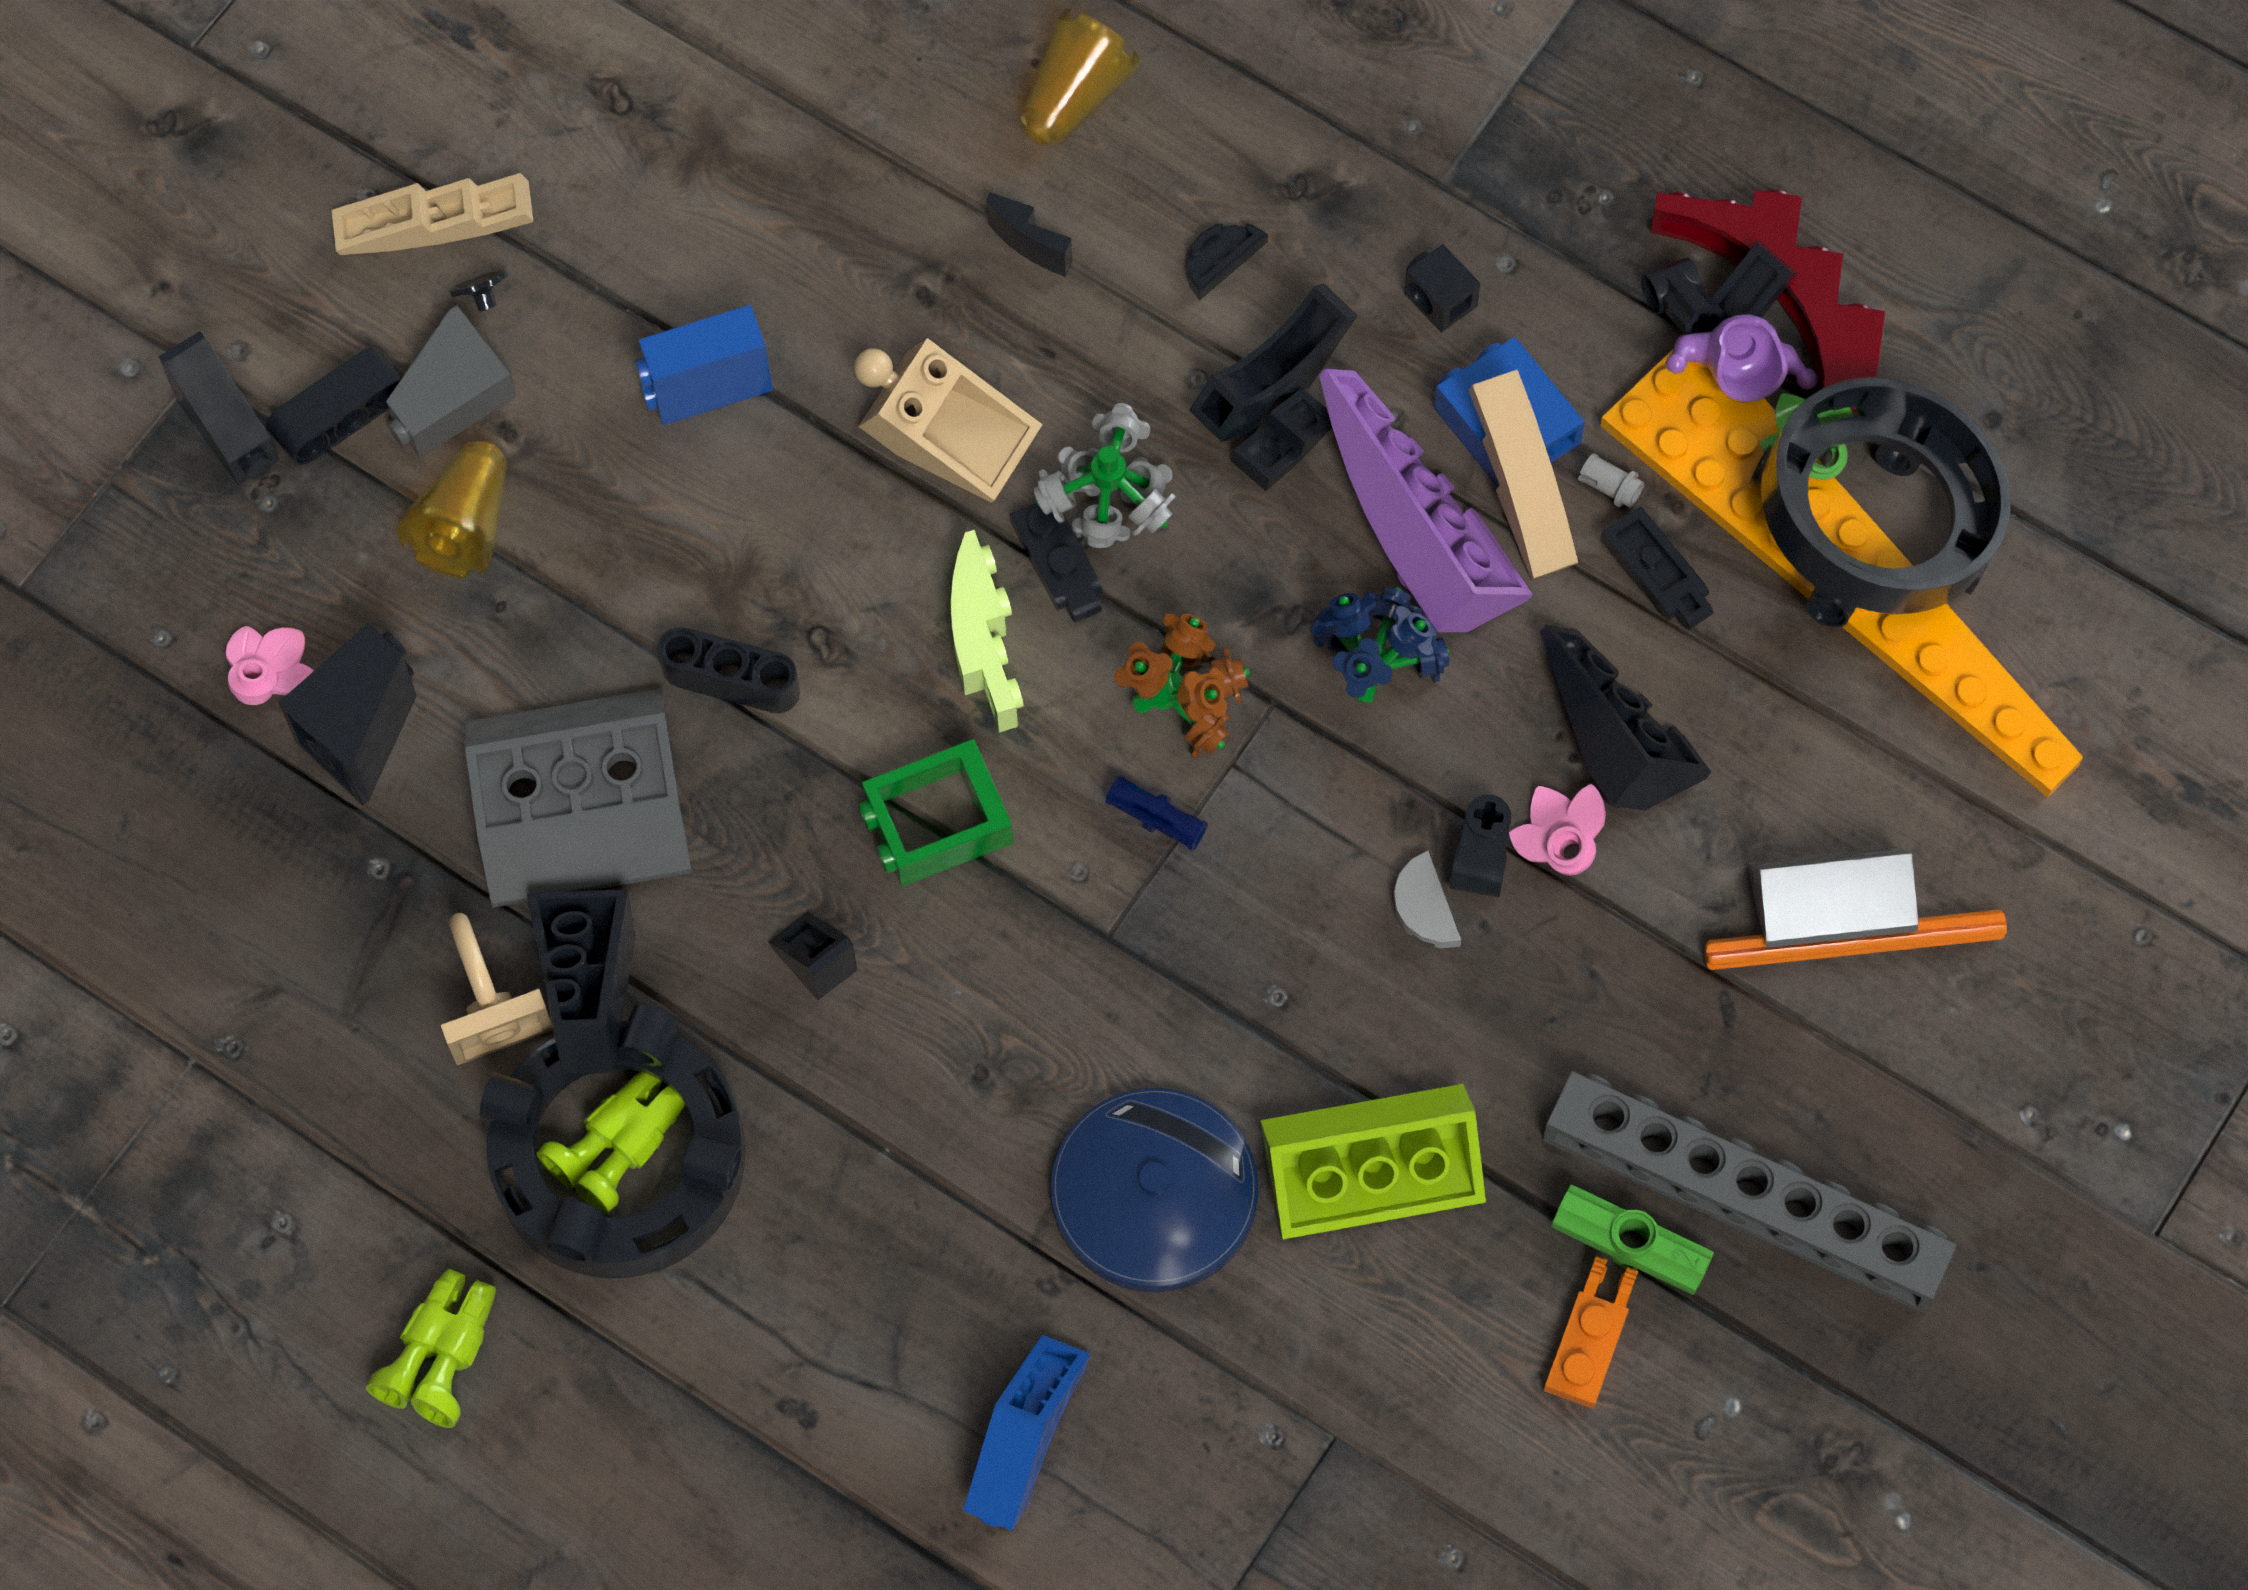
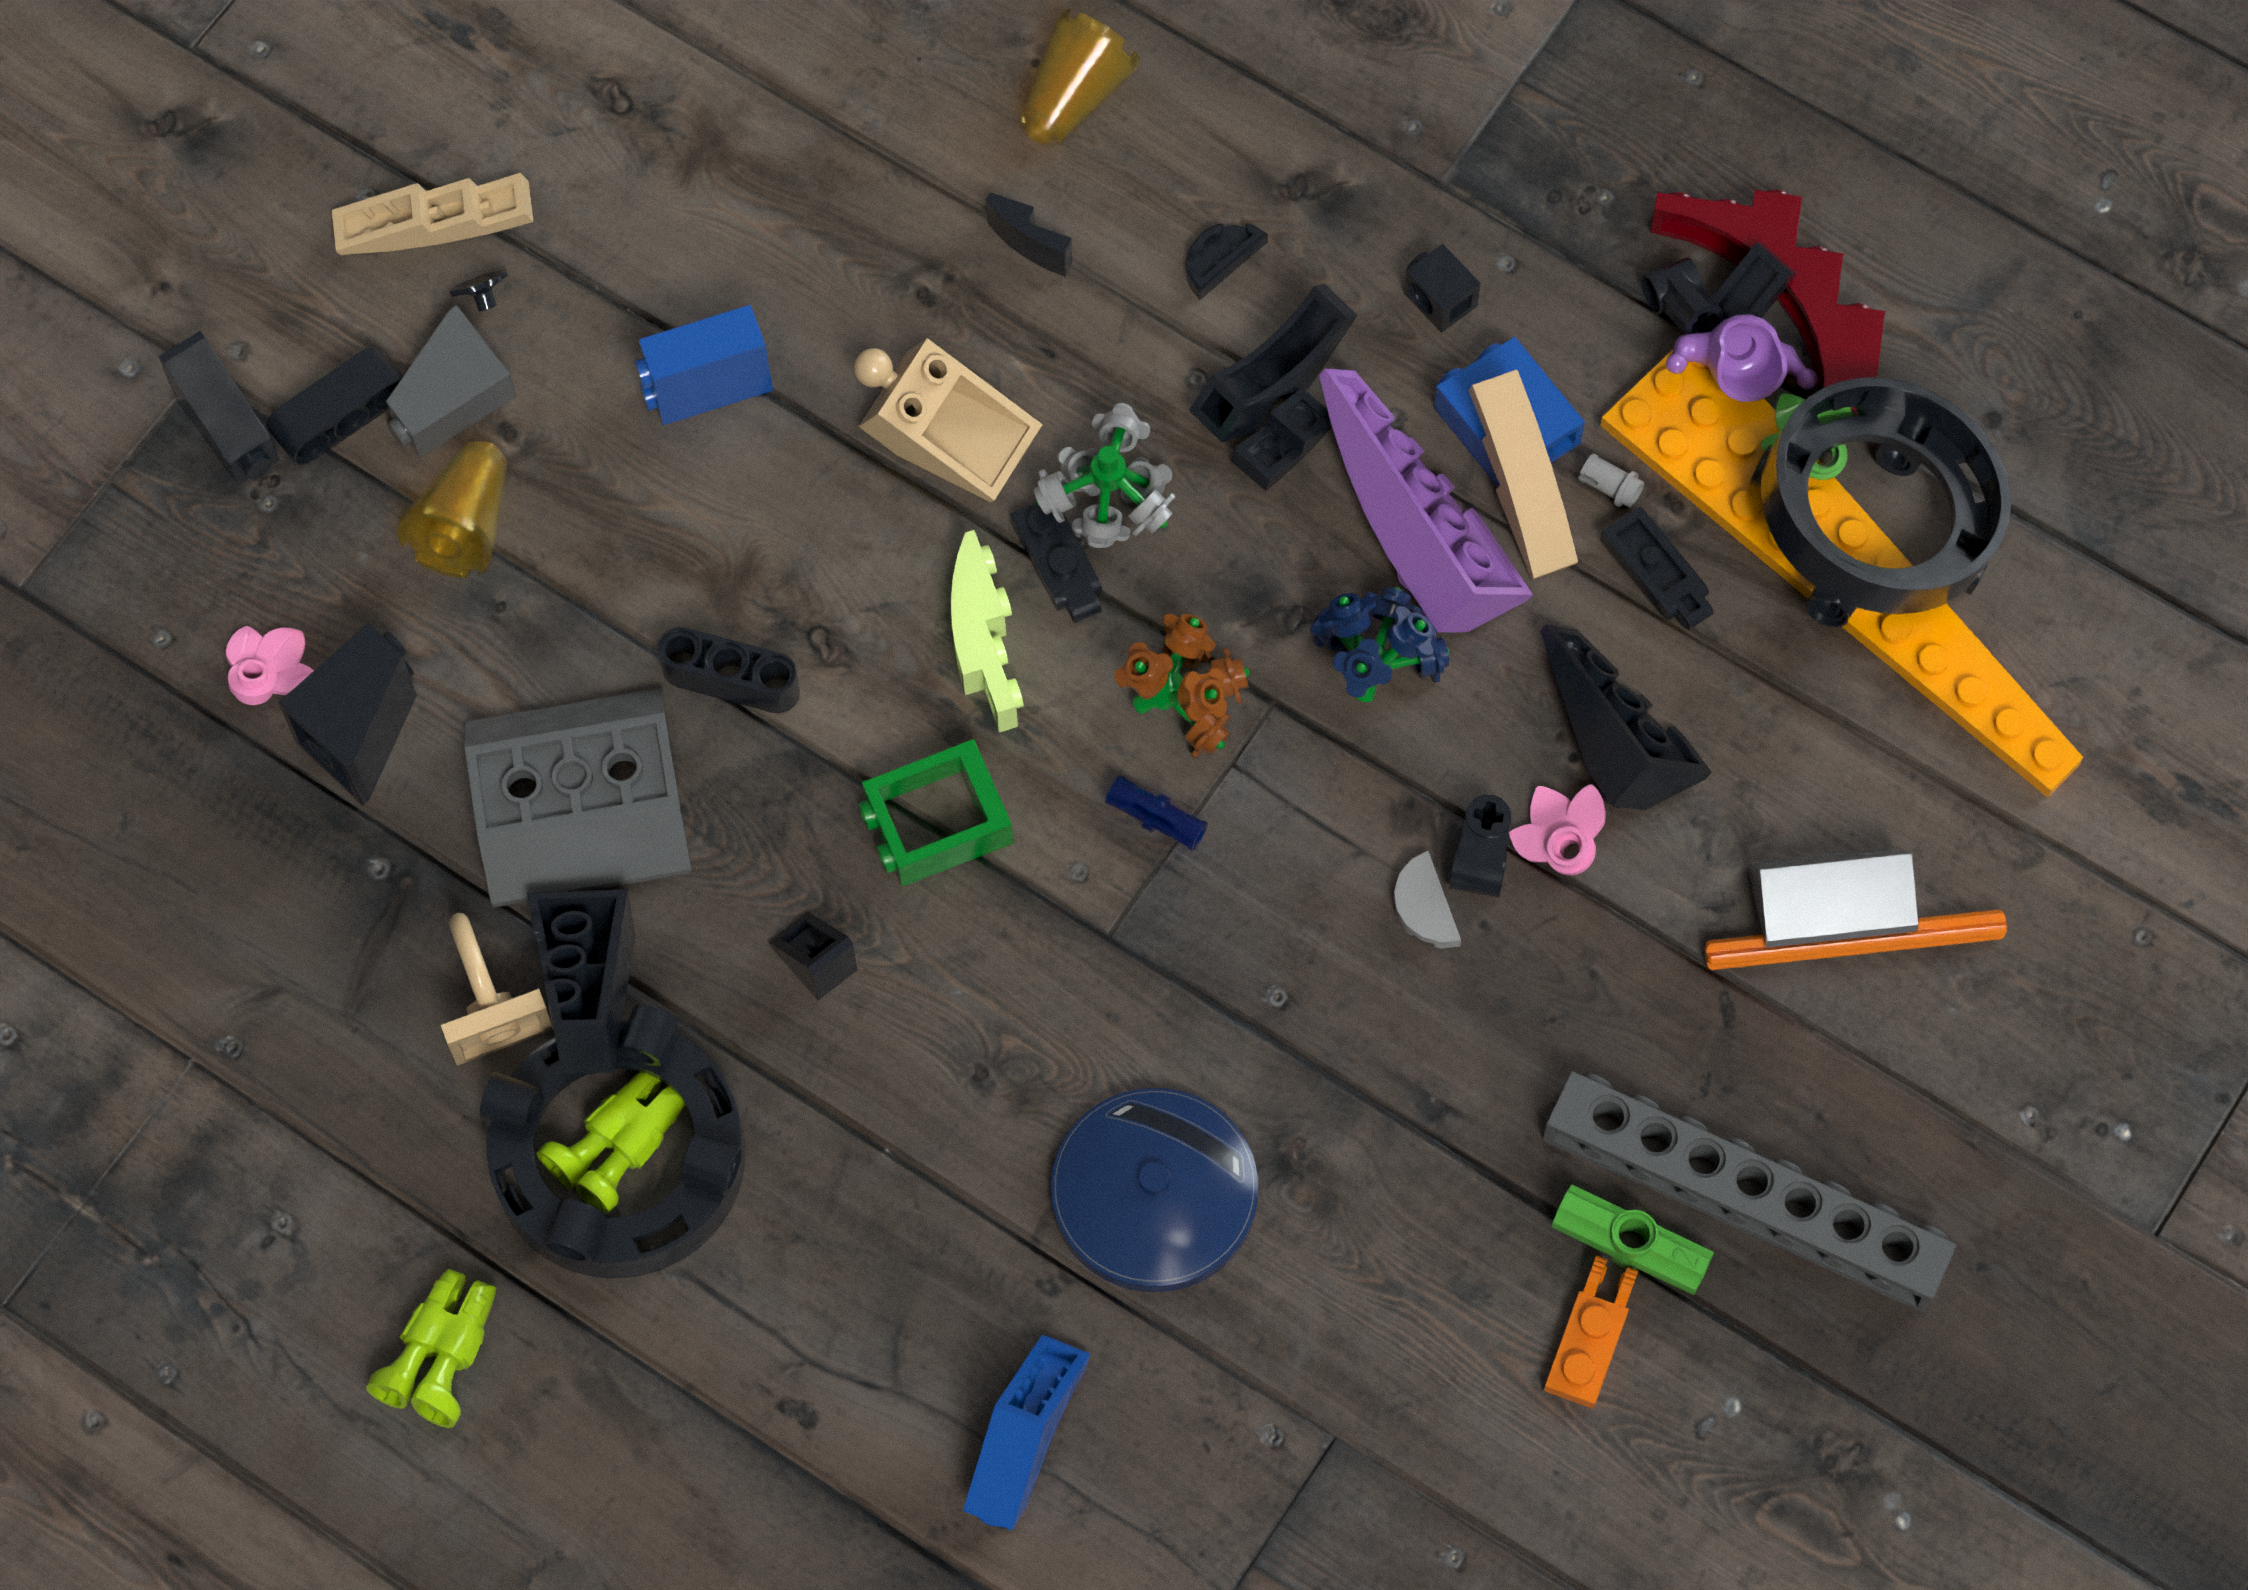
lime slope [1260,1084,1486,1239] -> none

